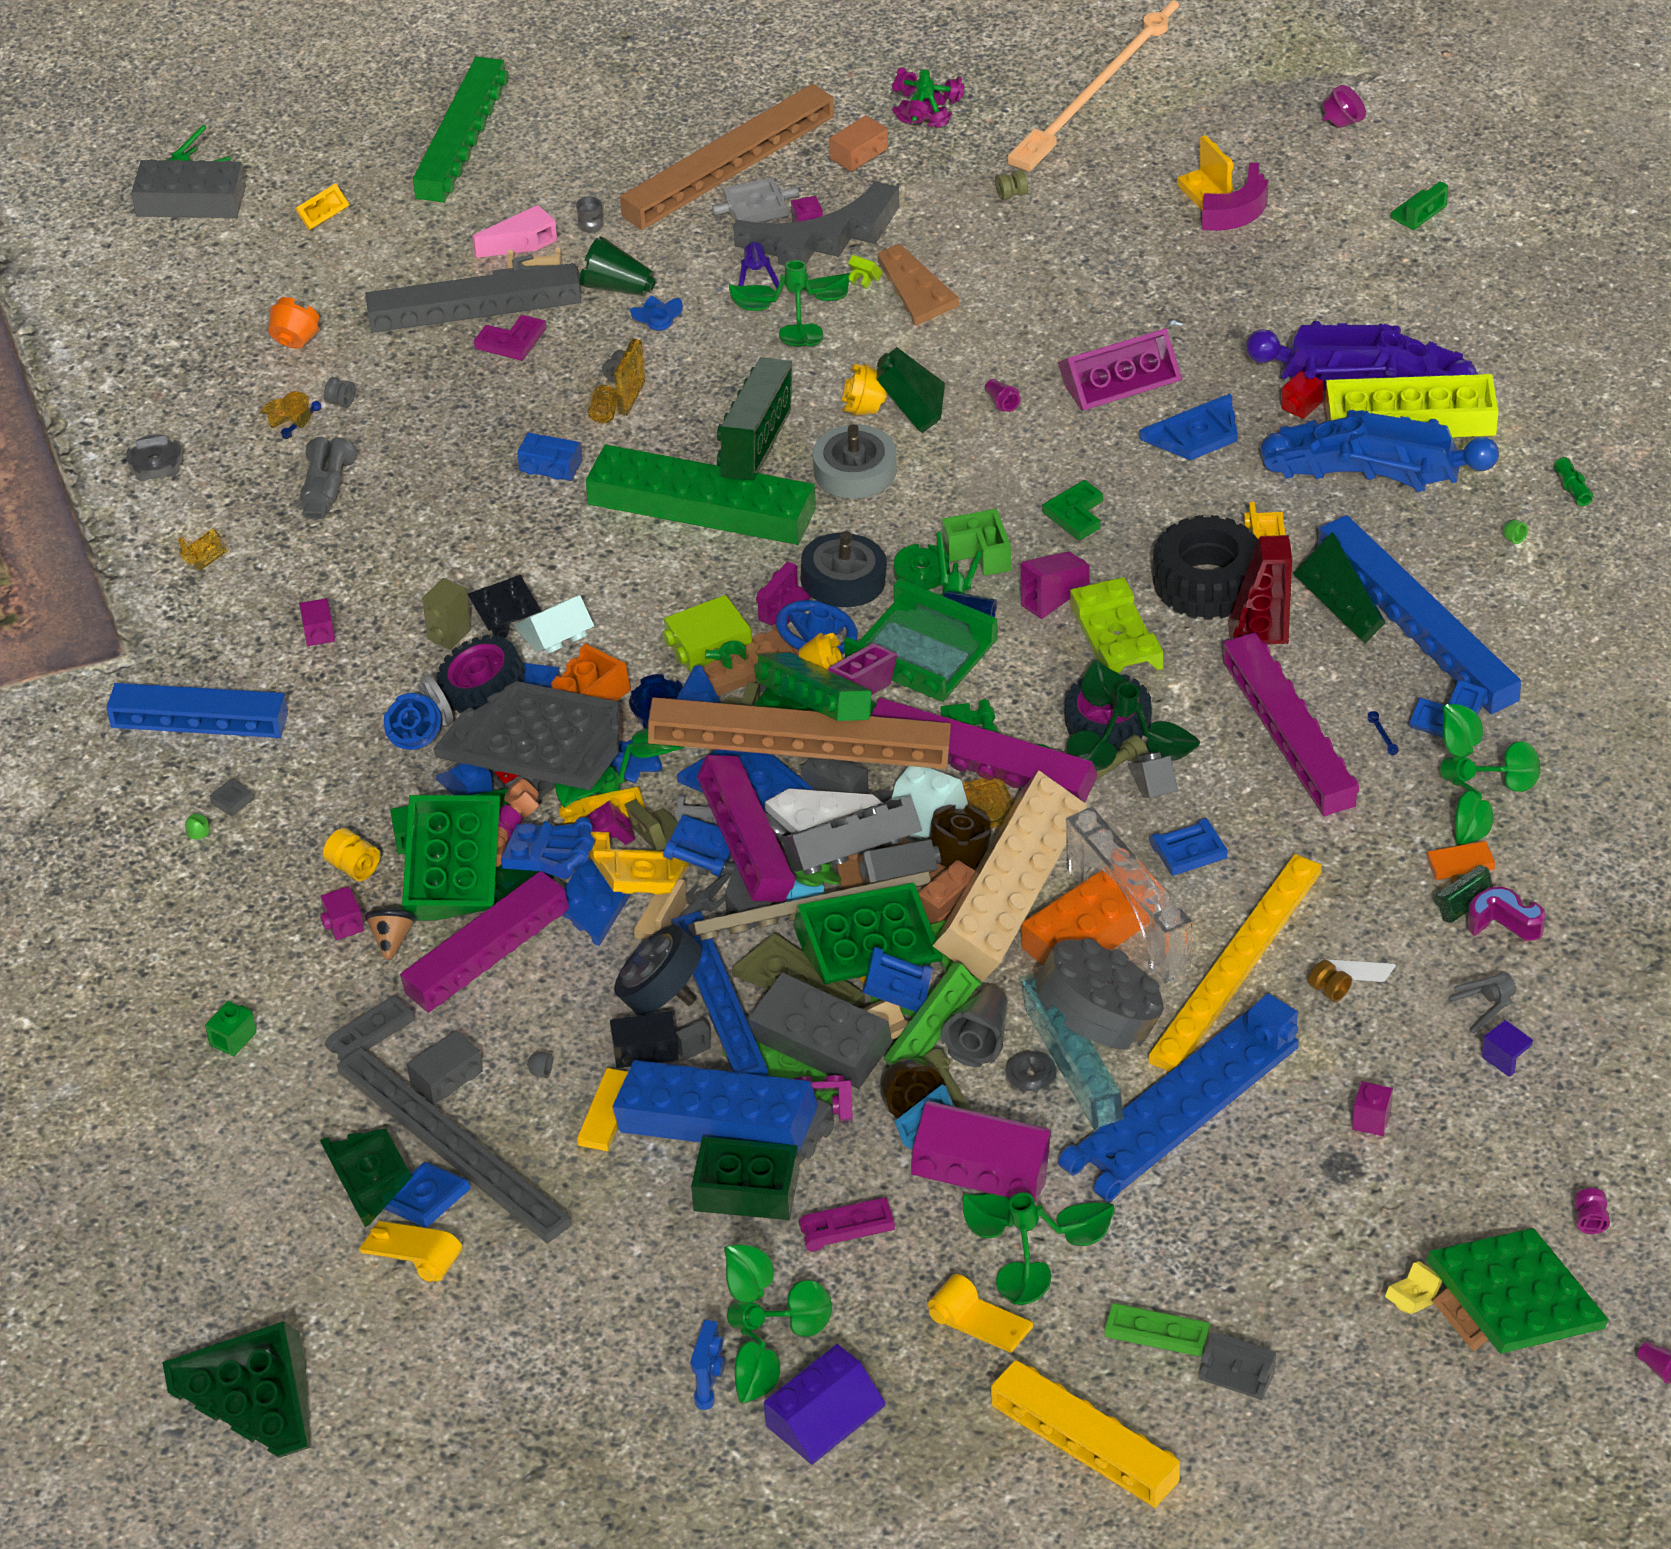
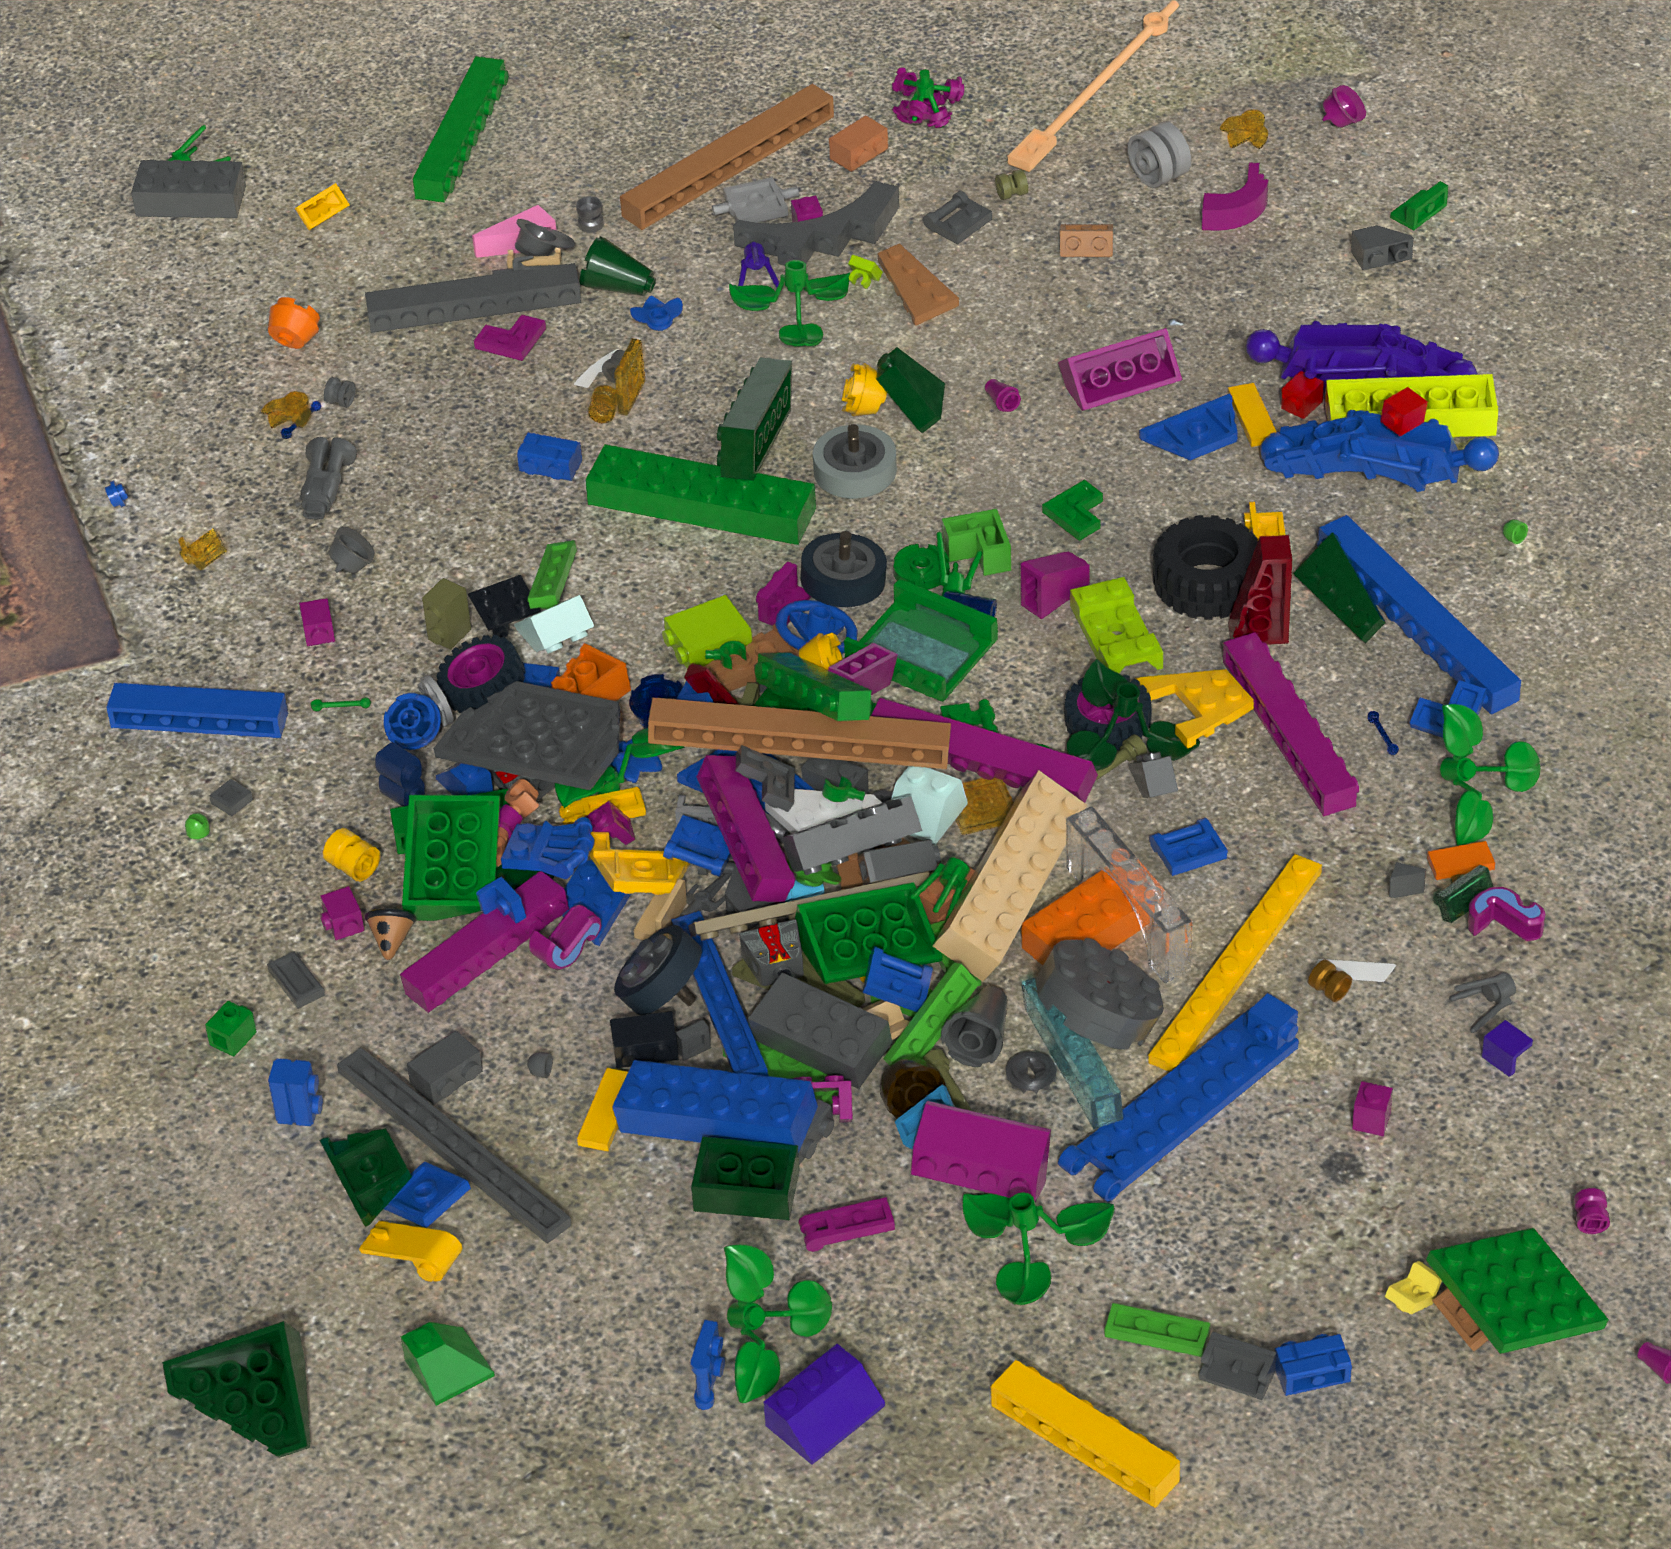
flat silver plate [126,434,182,481] -> none
dark grey plate [325,995,414,1061] -> none
olive panel [625,799,678,851] -> none
dark brown brick [928,805,992,869] -> none
yellow door [928,1274,1034,1353] -> none
yellow bracket [1177,135,1234,211] -> none
green pin [1553,457,1594,506] -> none
none -> blue plate [105,480,128,507]
none -> dark grey tile [267,951,325,1009]
none -> blue brick [268,1059,323,1126]
none -> green hinge [311,697,371,712]
none -> dark grey piece [328,526,374,574]
none -> dark blue brick [375,742,425,807]
none -> green slope [400,1322,495,1406]
none -> blue bracket [476,877,526,924]
none -> dark grey piece [515,219,575,256]
none -> bright green plate [528,540,577,609]
none -> magenta animal [529,905,601,970]
none -> white sticker [574,349,619,388]
none -> dark red slope [684,663,739,705]
none -> dark grey plate [735,745,795,812]
none -> dark grey torso [739,919,804,986]
none -> green piece [822,776,866,802]
none -> green plant [910,857,970,926]
none -> dark grey plate [922,191,992,245]
none -> medium nougat bracket [1060,224,1113,257]
none -> light grey wheel [1128,121,1191,188]
none -> yellow wing [1135,669,1254,748]
none -> clear yellow plate [1220,109,1269,149]
none -> yellow tile [1228,383,1277,447]
none -> blue brick [1274,1334,1352,1396]
none -> dark grey slope [1351,225,1414,270]
none -> red brick [1380,387,1428,436]
none -> dark grey slope [1389,862,1426,898]

